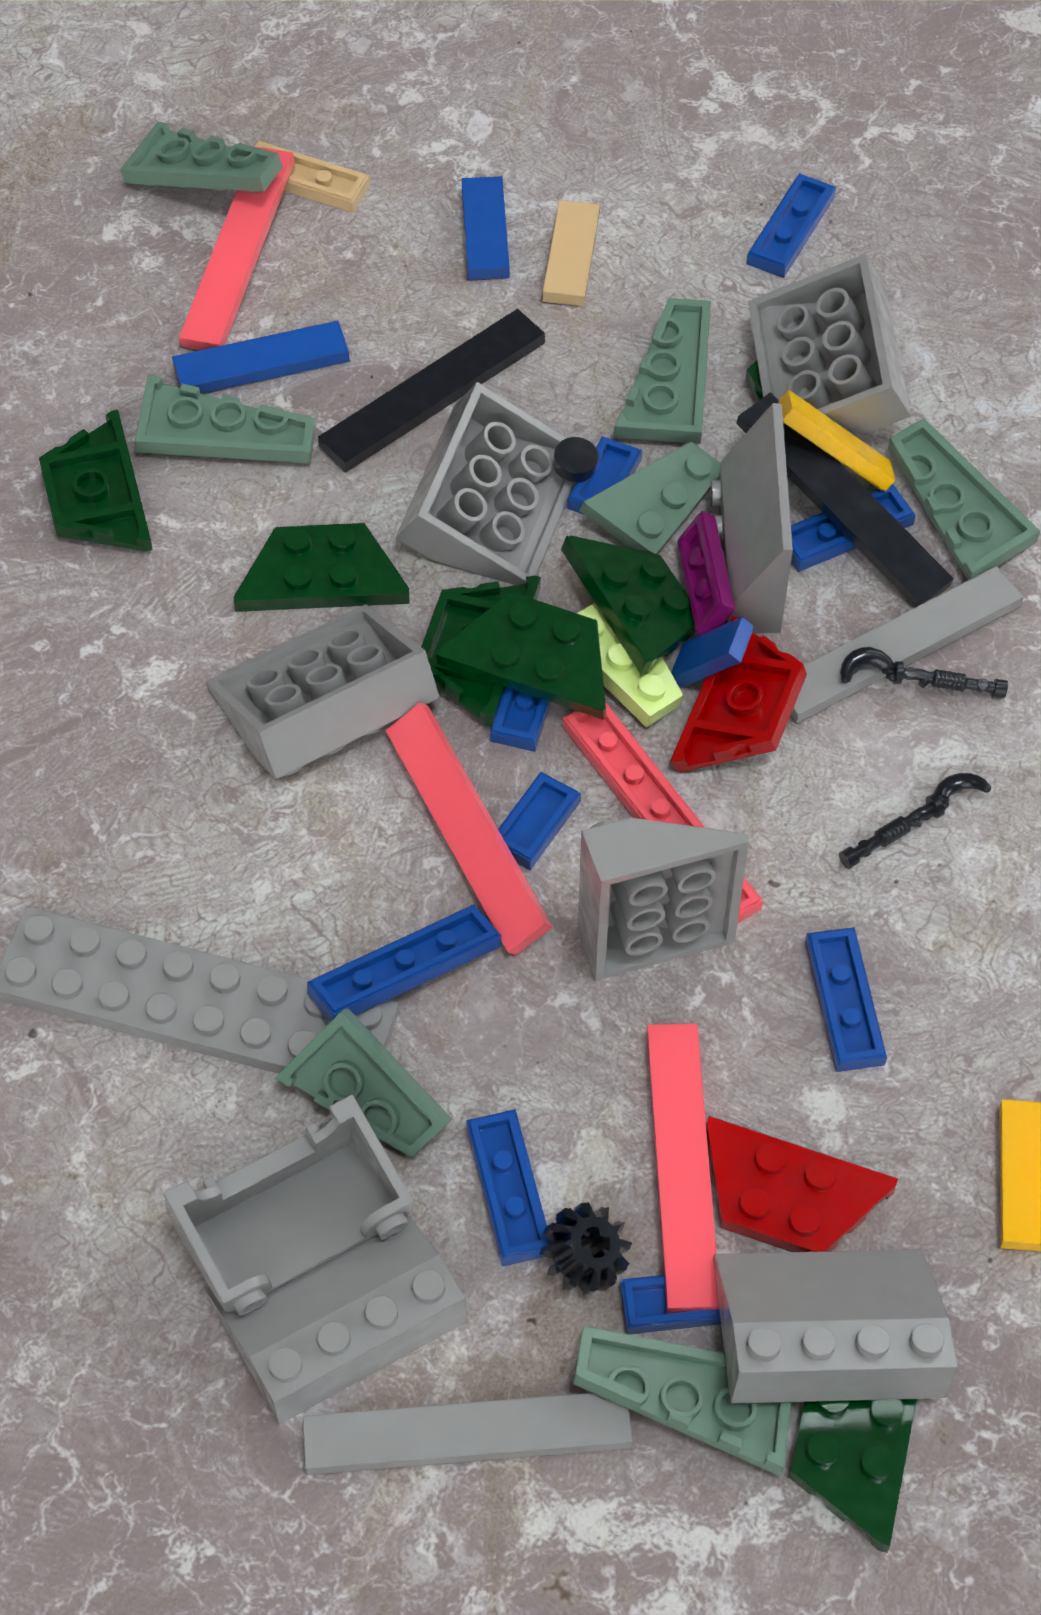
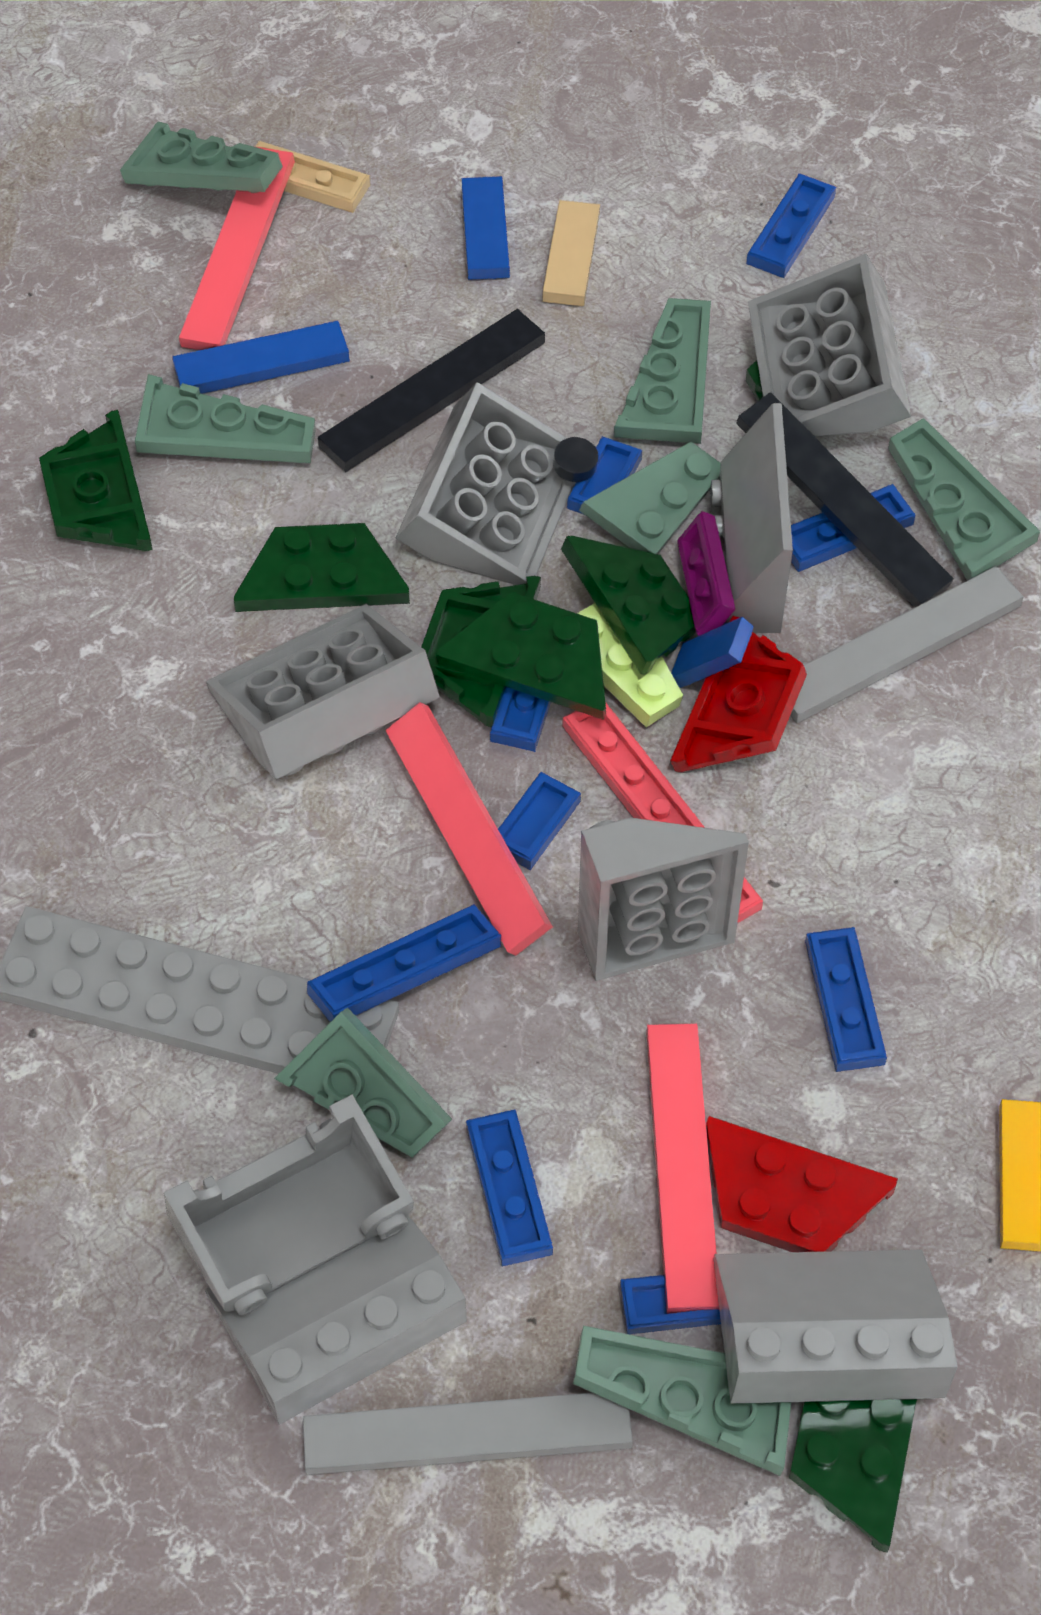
black gear [540,1202,632,1295] -> none
yellow tile [779,389,896,492] -> none
black piece [839,773,991,869] -> none
black piece [840,647,1008,698] -> none

